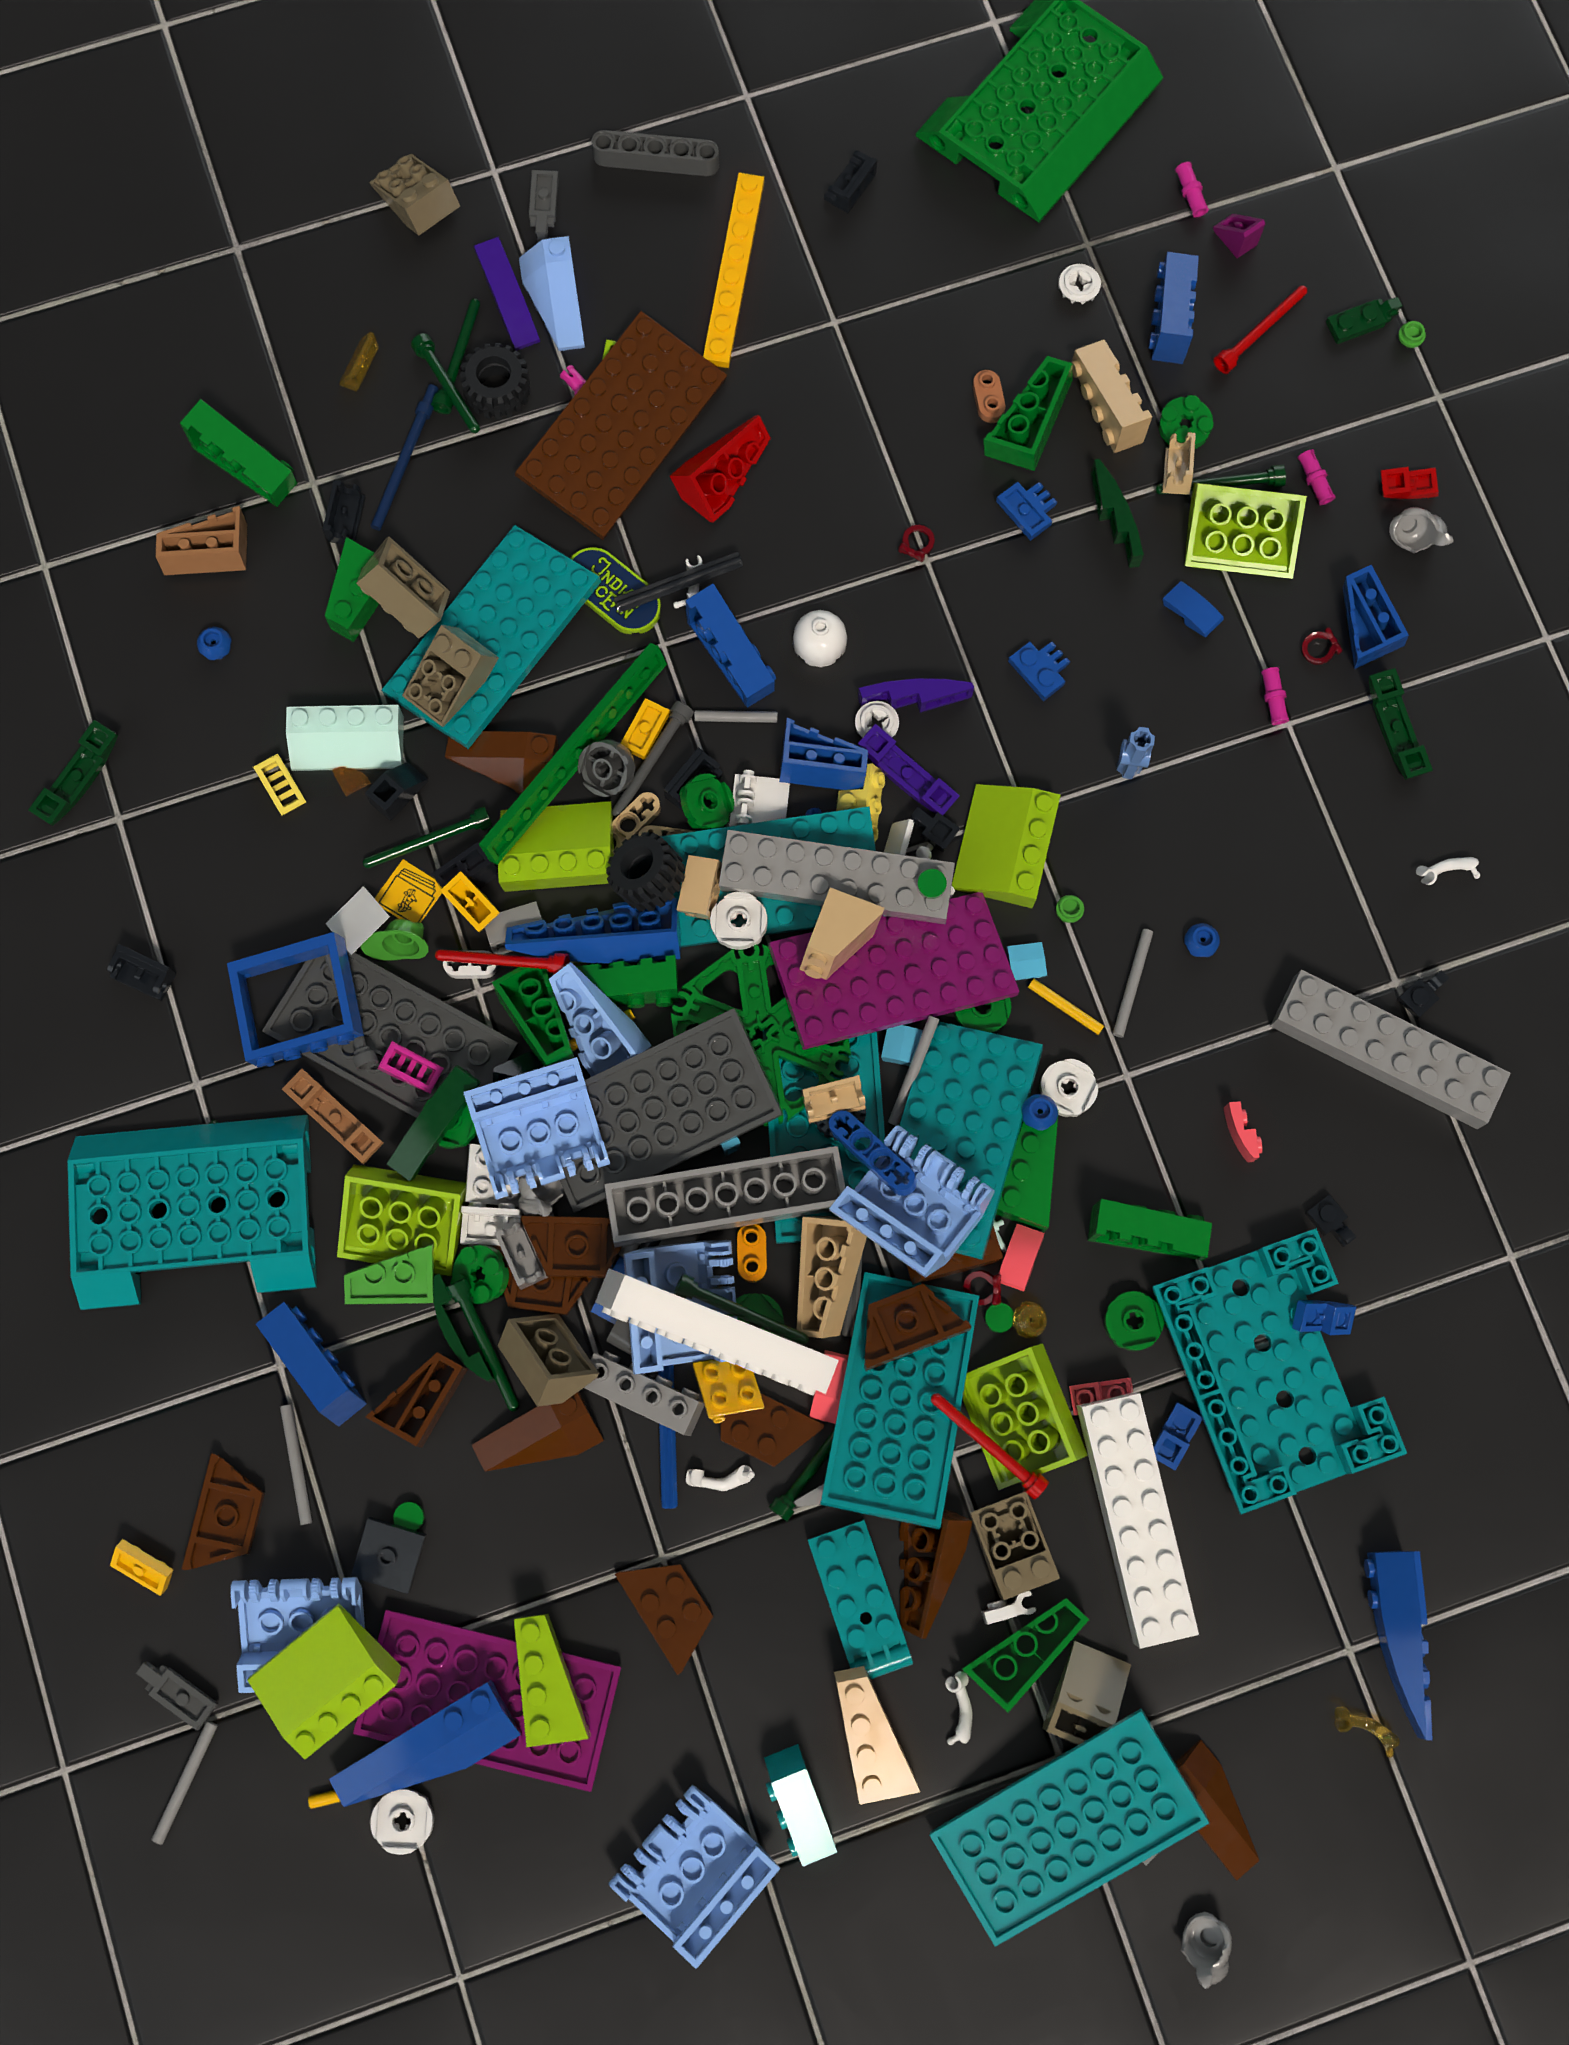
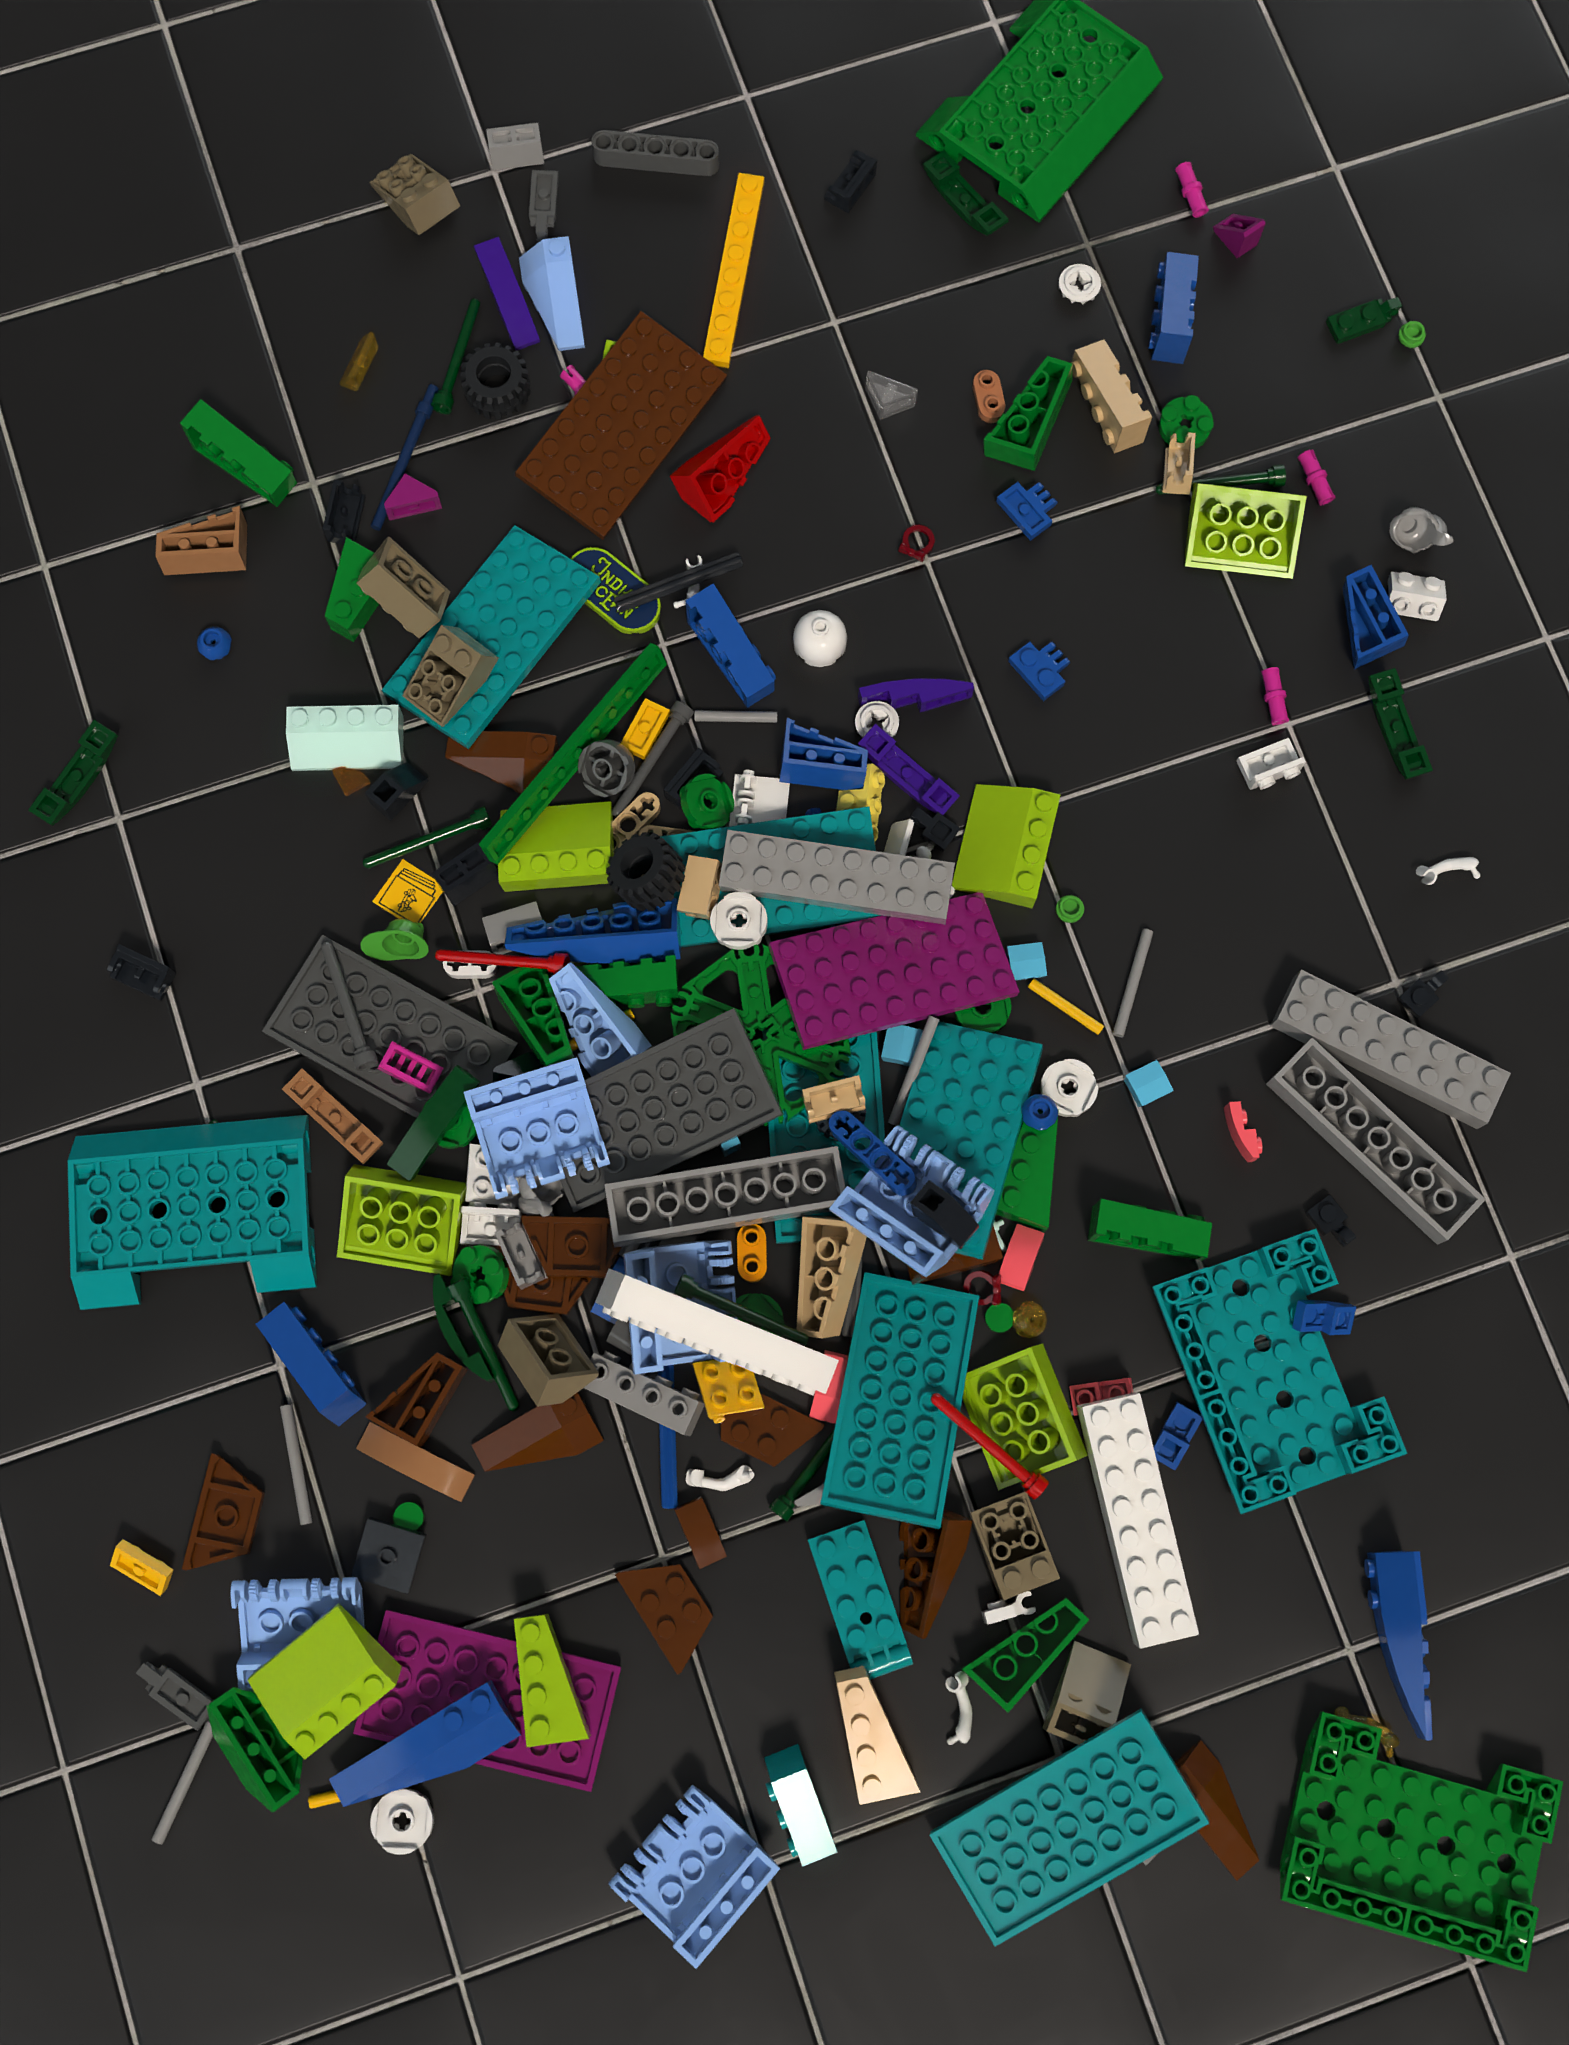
blue window [227,932,364,1068] -> none
light yellow slope [253,754,306,816] -> none
white sticker [326,886,390,955] -> none
bright green wing [344,1243,434,1304] -> none
dark green piece [411,333,480,434] -> none
yellow slope [440,871,500,932] -> none
tan slope [799,887,884,980] -> none
reddish brown wing [864,1284,972,1371] -> none
green tile [917,869,947,899] -> none
dark green slope [1091,459,1144,568] -> none
green plate [1104,1291,1164,1351] -> none
medium blue piece [1117,727,1155,779] -> none
blue slope [1163,581,1224,638] -> none
light grey hair [1180,1912,1232,1989] -> none
blue plate [1184,923,1220,957] -> none
red piece [1213,285,1307,374] -> none
dark red piece [1302,627,1342,665] -> none
red slope [1381,467,1439,499] -> none
none -> green wedge [206,1687,303,1812]
none -> medium nougat slope [356,1422,475,1502]
none -> magenta slope [384,474,442,520]
none -> light grey hinge [486,123,544,170]
none -> reddish brown slope [674,1496,727,1569]
none -> clear slope [865,371,918,420]
none -> black slope [910,1180,979,1250]
none -> dark green slope [923,150,1009,236]
none -> medium azure piece [1124,1060,1174,1107]
none -> white bracket [1236,738,1306,790]
none -> light grey brick [1266,1038,1486,1245]
none -> green slope [1280,1711,1564,1972]
none -> white bracket [1388,571,1447,621]

